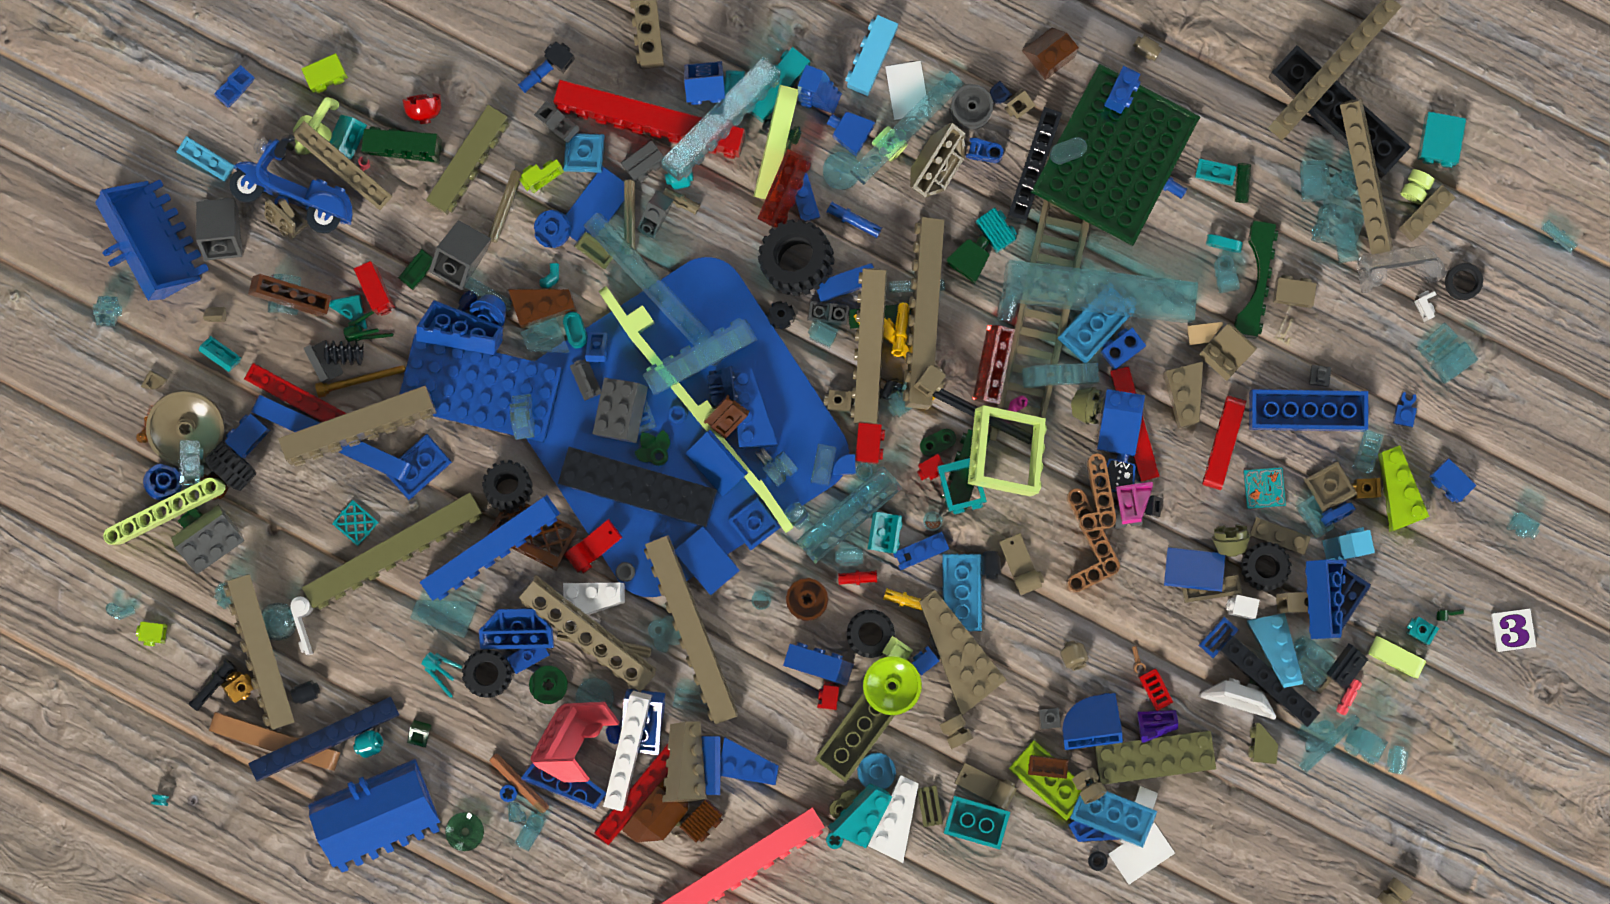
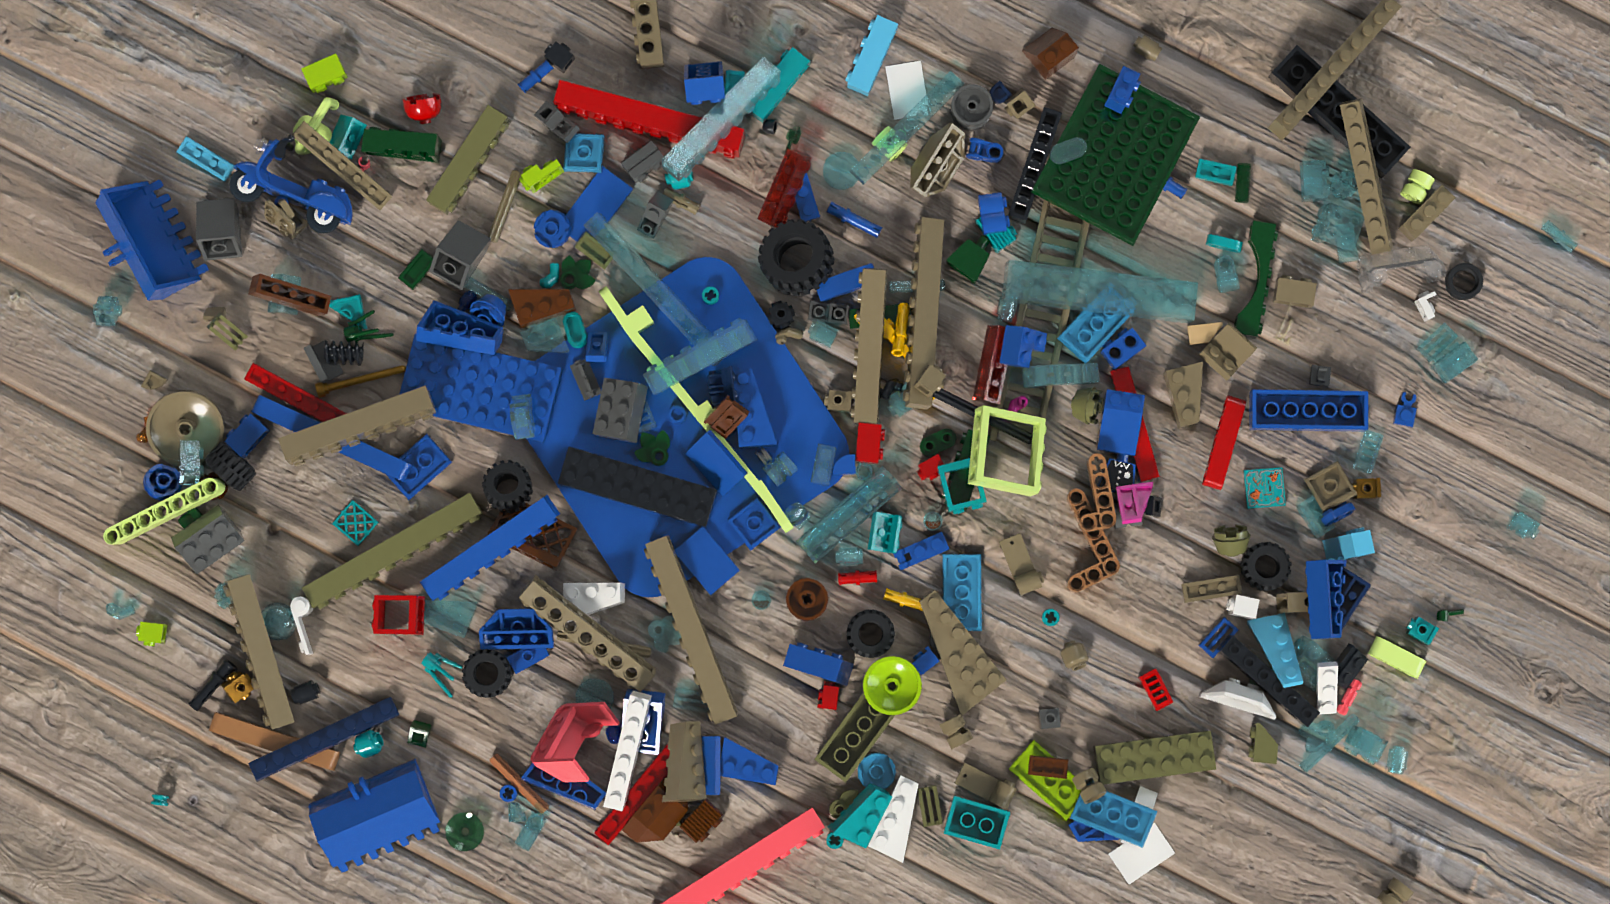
teal plate [198,336,241,372] -> none
blue slope [214,65,255,108] -> none
red brick [354,261,395,316] -> none
dark green plate [529,666,568,704] -> none
red door [564,519,623,574] -> none
dark grey tile [616,562,635,582] -> none
dark tan axle [624,180,635,255] -> none
yellowish green tile [753,85,798,201] -> none
blue wedge [798,65,842,114] -> none
blue torso [827,112,875,157] -> none
yellowish green tile [882,636,913,660] -> none
black brick [981,551,1001,580] -> none
blue brick [1063,693,1123,750] -> none
black plate [1088,851,1108,871] -> none
medium nougat hand [1132,646,1146,674] -> none
dark purple wing [1137,710,1178,743] -> none
blue tile [1164,547,1225,592] -> none
dark tan plate [1250,517,1311,555] -> none
lime wedge [1378,445,1429,532] -> none
teal brick [1417,112,1466,168] -> none
blue brick [1429,458,1477,503] -> none
tile [1491,609,1536,652] -> none
none -> olive tile [207,313,248,351]
none -> red window [372,595,425,635]
none -> dark green plate [560,255,596,290]
none -> teal bush [702,287,719,305]
none -> dark tan arm [775,327,803,345]
none -> blue brick [978,192,1010,235]
none -> blue brick [999,325,1047,368]
none -> teal bush [1042,609,1060,626]
none -> white plate [1316,661,1338,715]

